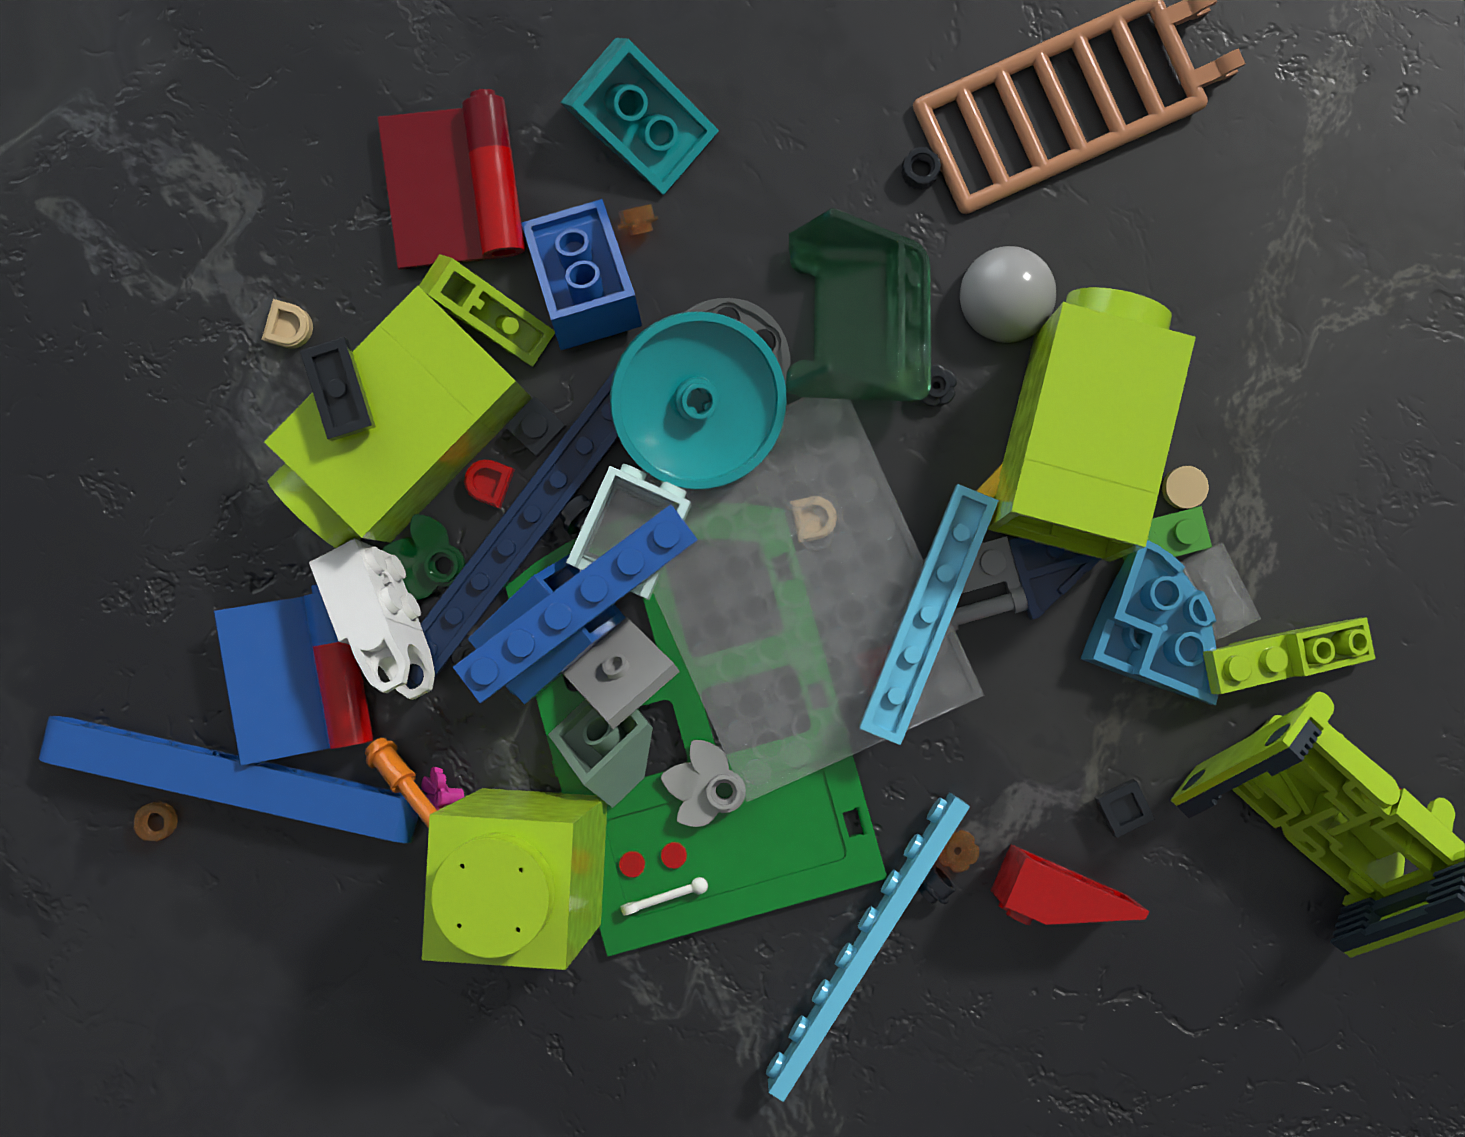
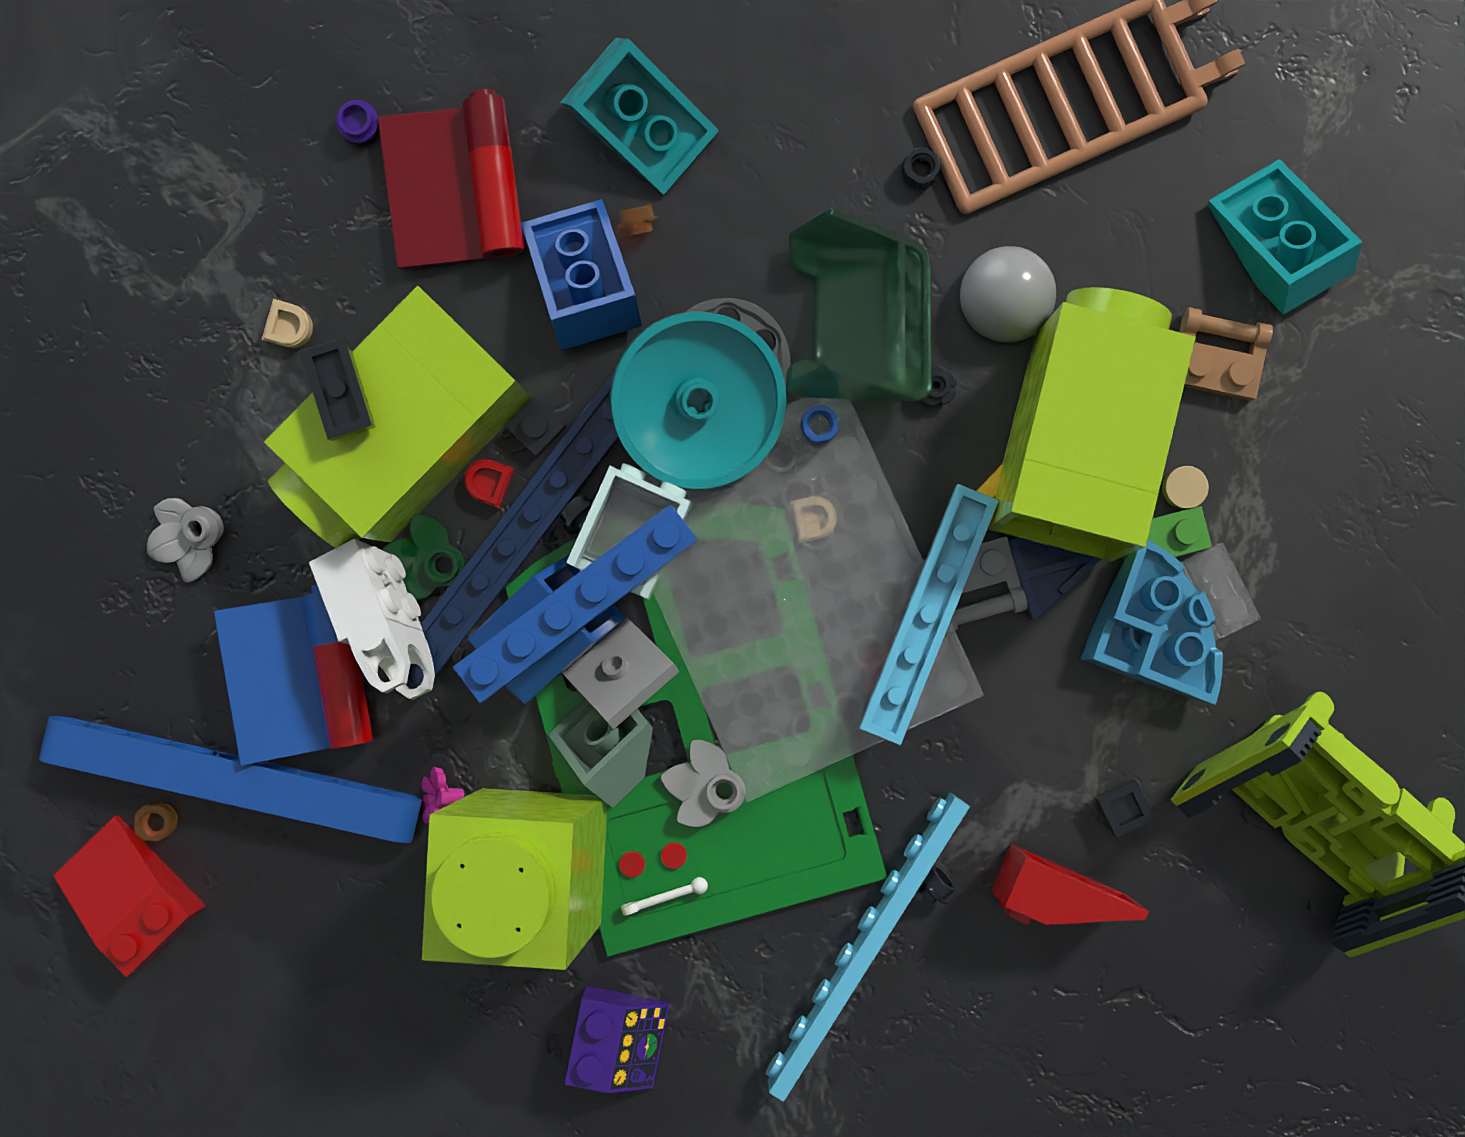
orange pin [365,738,437,828] -> none
lime slope [419,254,555,367] -> none
clear orange plate [938,830,979,872] -> none
lime slope [1203,617,1375,694] -> none
none -> red slope [54,815,206,977]
none -> light grey plate [147,498,224,582]
none -> dark purple plate [336,100,379,144]
none -> dark purple slope [565,985,670,1093]
none -> blue axle [800,404,839,445]
none -> medium nougat plate [1179,307,1273,401]
none -> teal slope [1208,159,1362,315]

